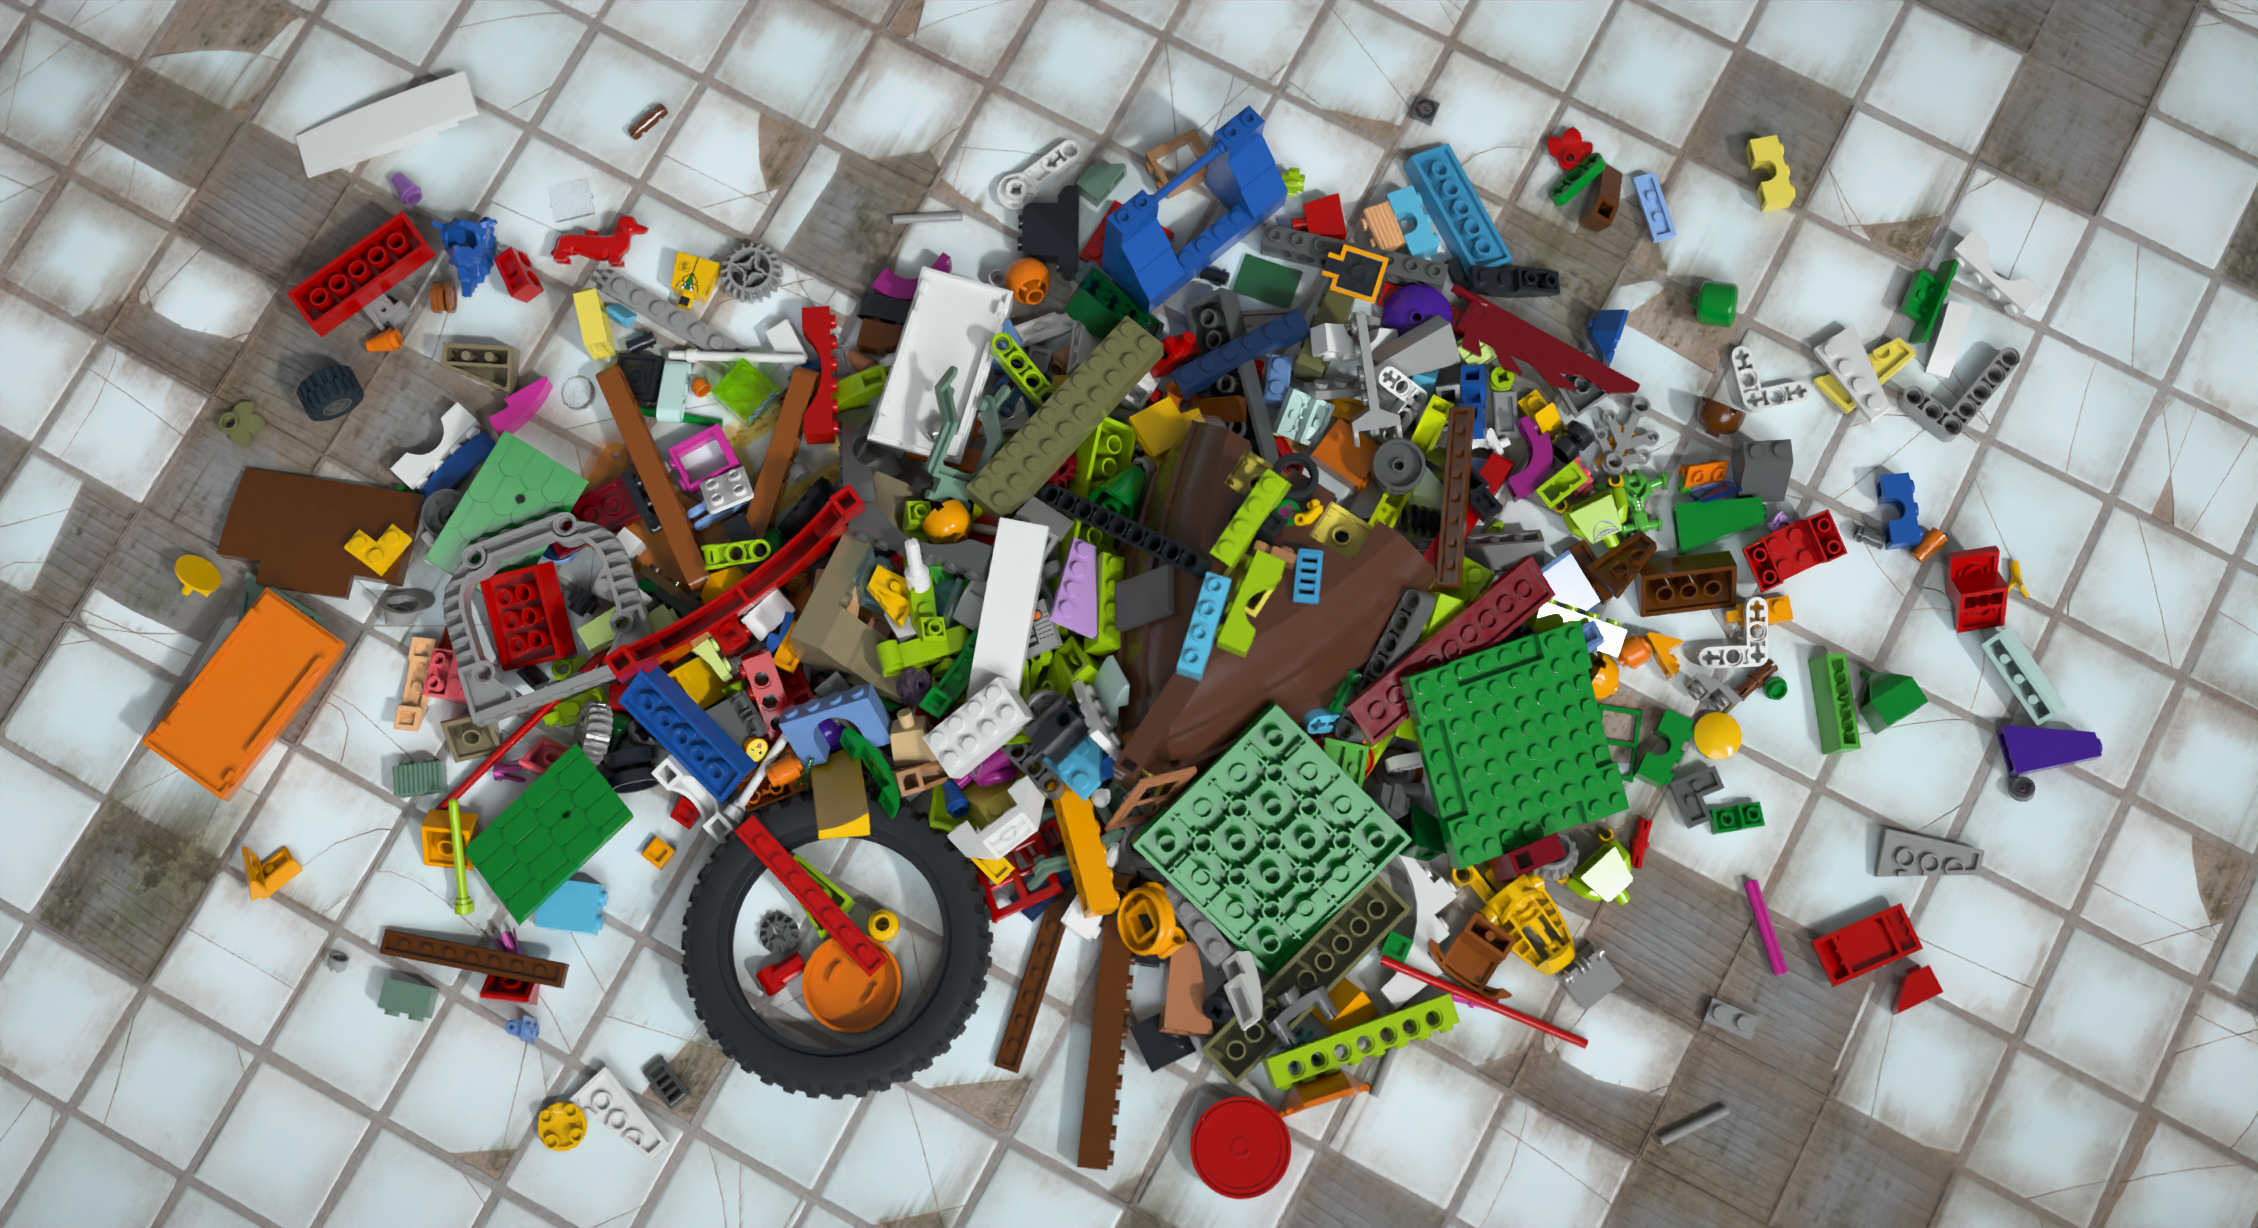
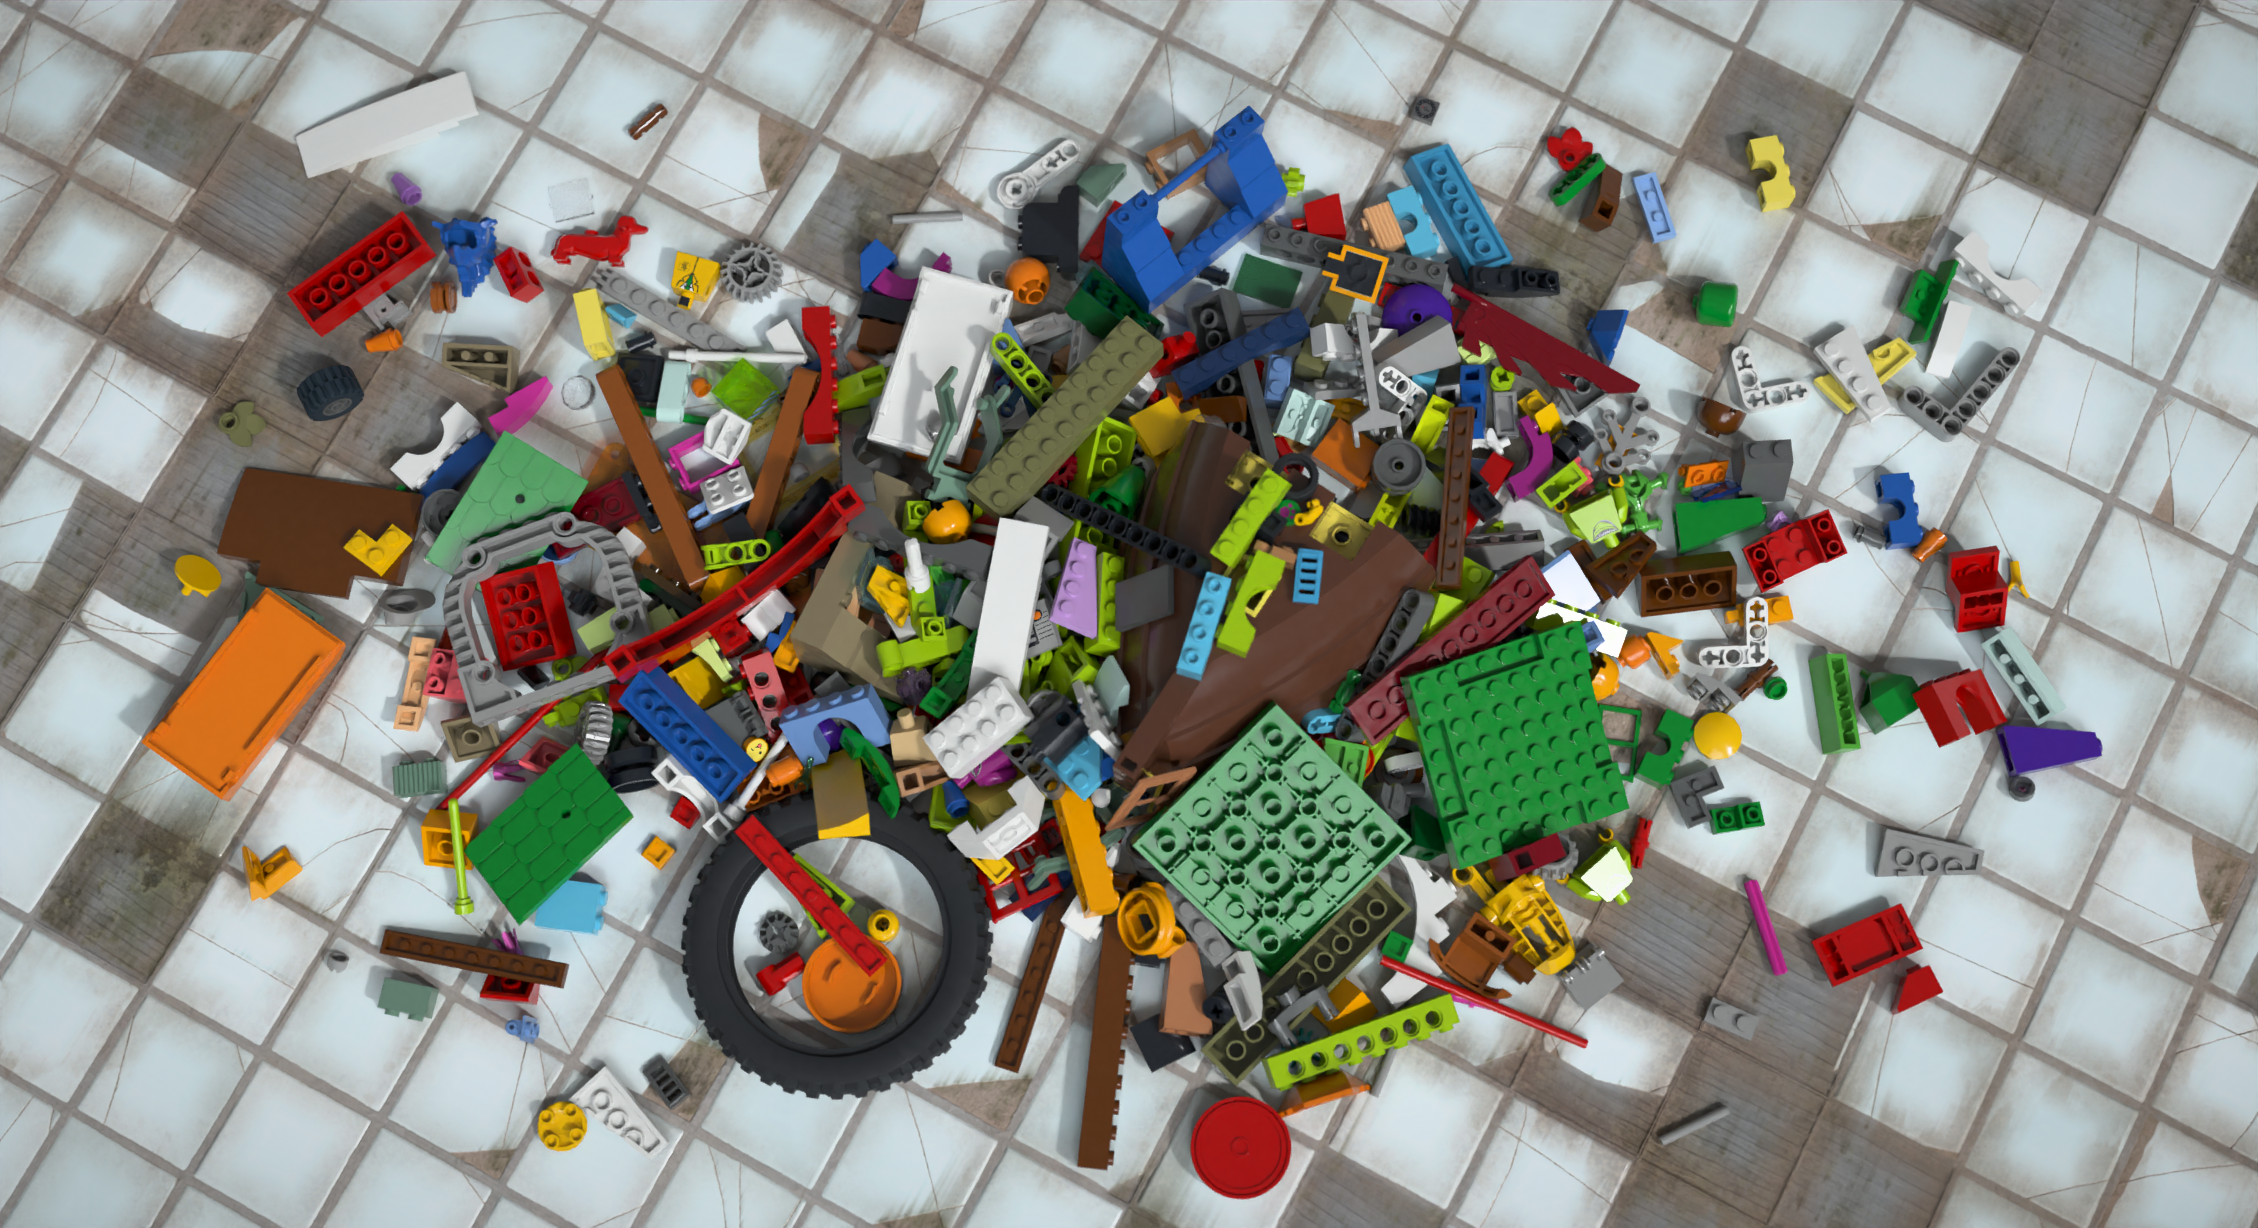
none -> white slope [703,408,752,465]
none -> blue slope [860,238,899,293]
none -> reddish brown brick [1500,949,1537,985]
none -> red arch [1912,668,2007,748]

